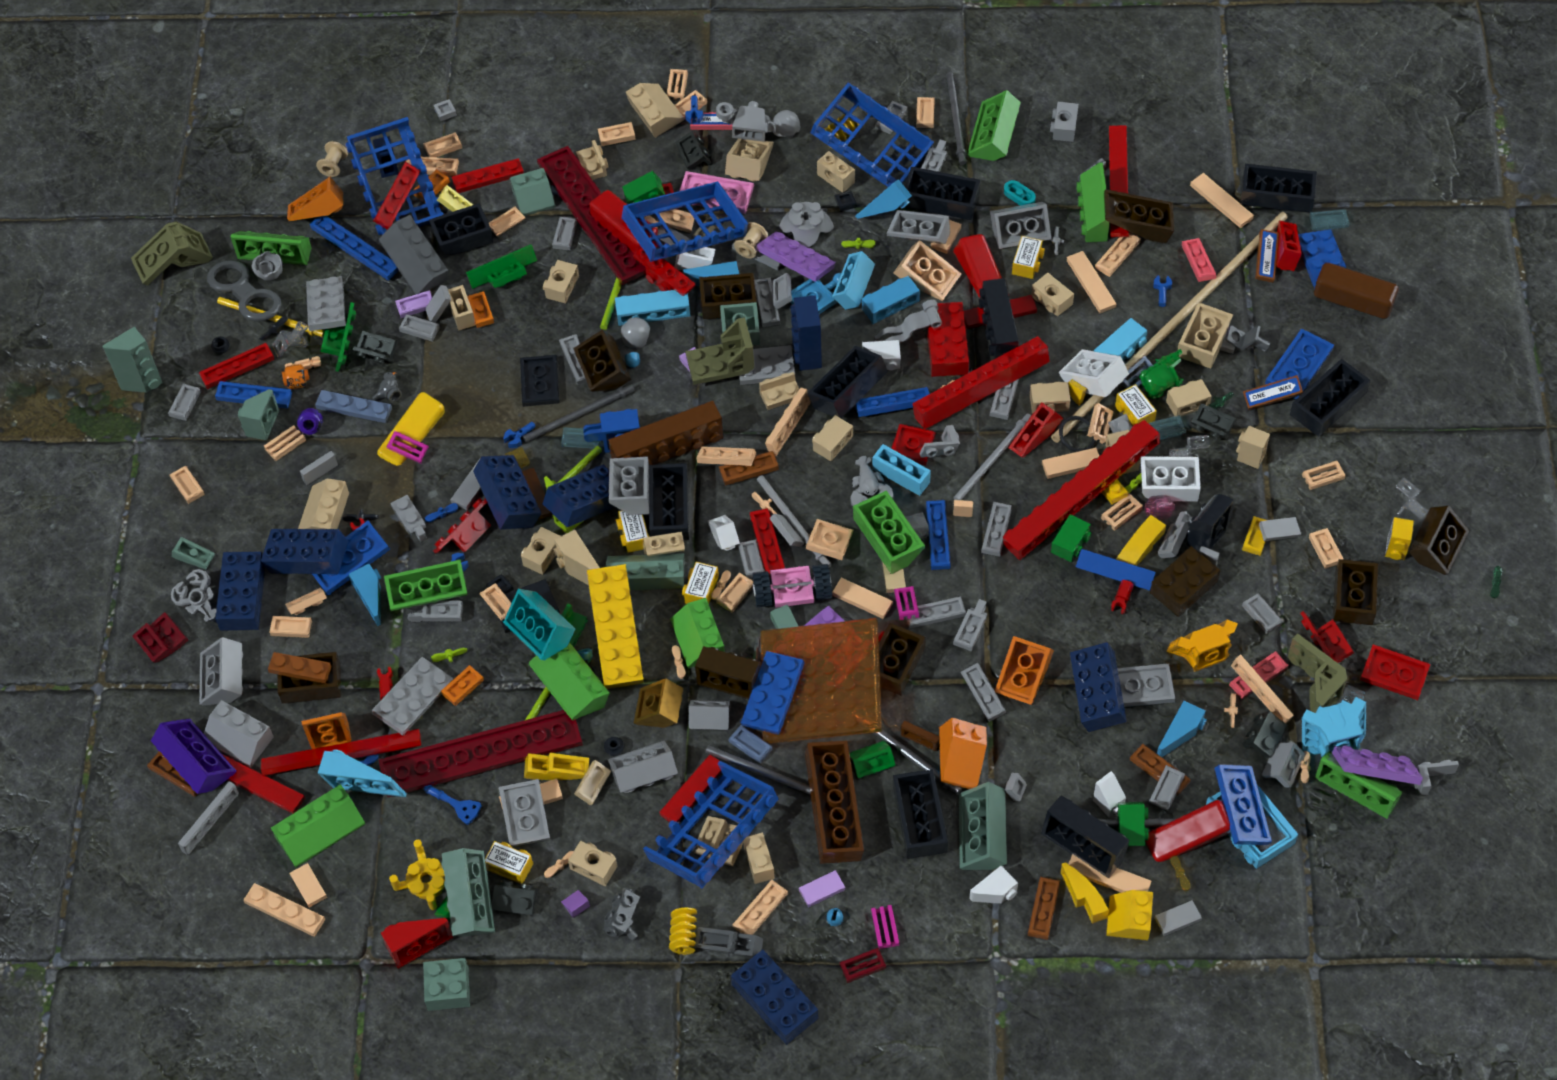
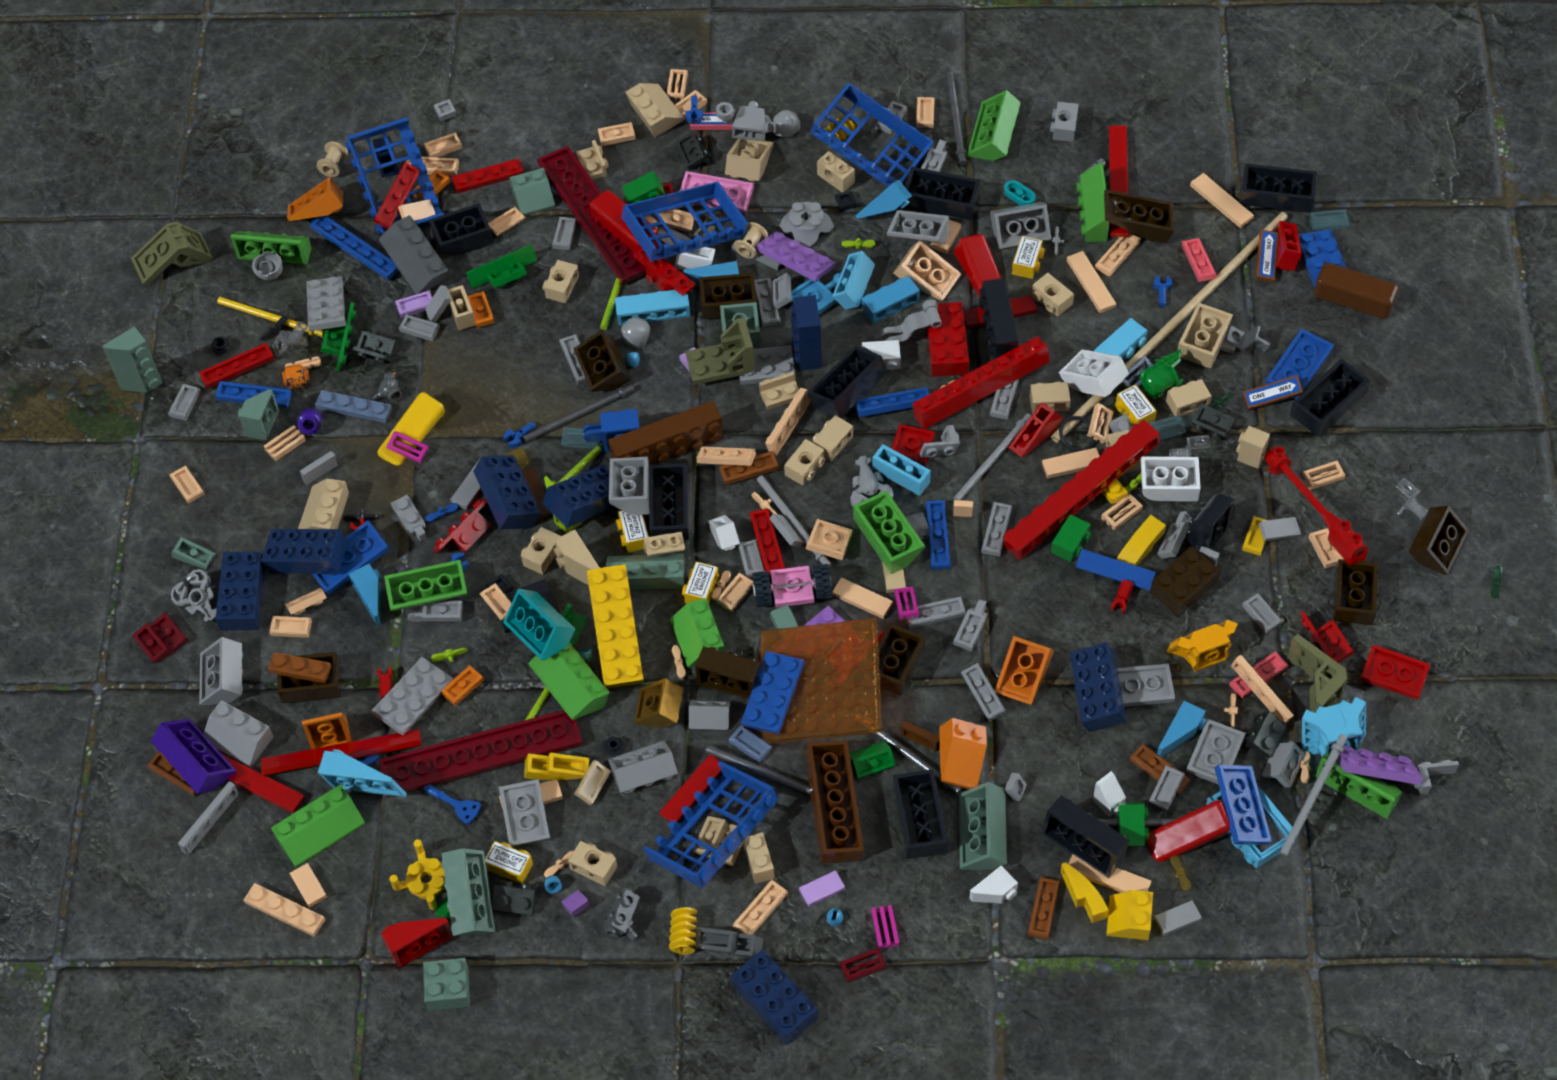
dark grey bar [207,260,282,321] -> none
light yellow plate [437,185,473,212] -> none
black tile [520,355,560,407] -> none
yellow tile [1068,379,1087,405] -> none
clear pink head [1144,495,1175,520] -> none
yellow brick [1385,517,1414,560] -> none
none -> light nougat tile [398,199,435,221]
none -> dark azure hinge [544,875,562,894]
none -> tan brick [784,439,825,486]
none -> light grey plate [1186,719,1246,784]
none -> red bar [1264,447,1368,565]
none -> light grey bar [1280,734,1348,856]

